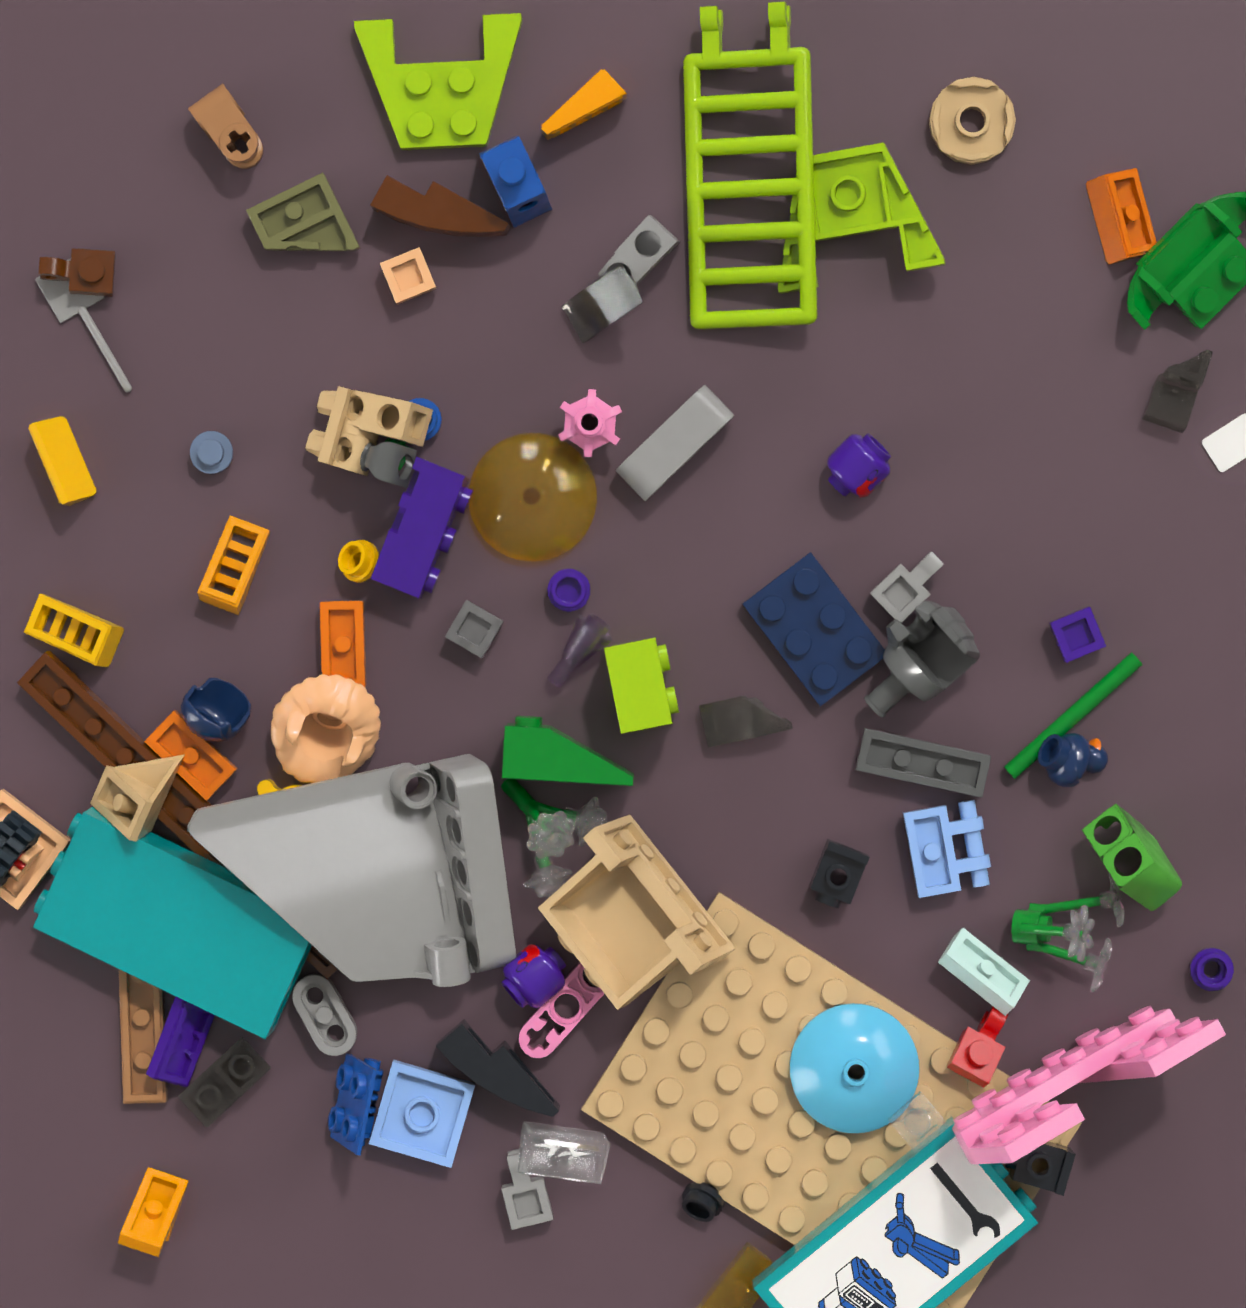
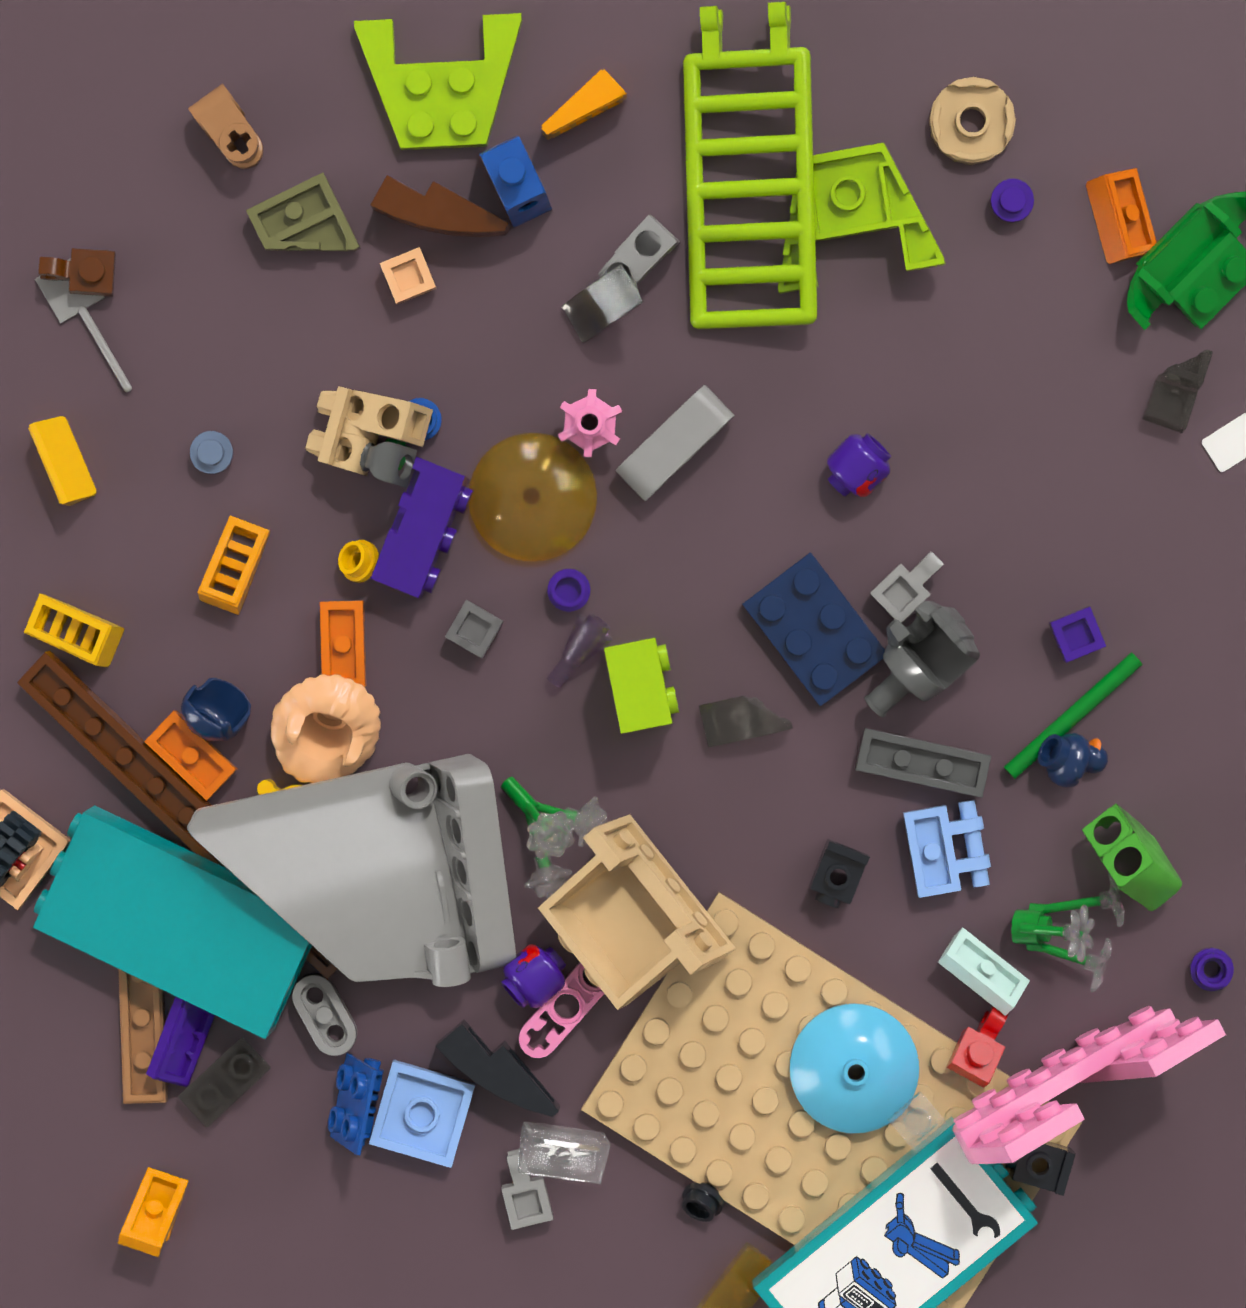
tan slope [90,754,185,842] -> none
green slope [502,716,634,786] -> none
none -> dark purple plate [990,179,1034,222]

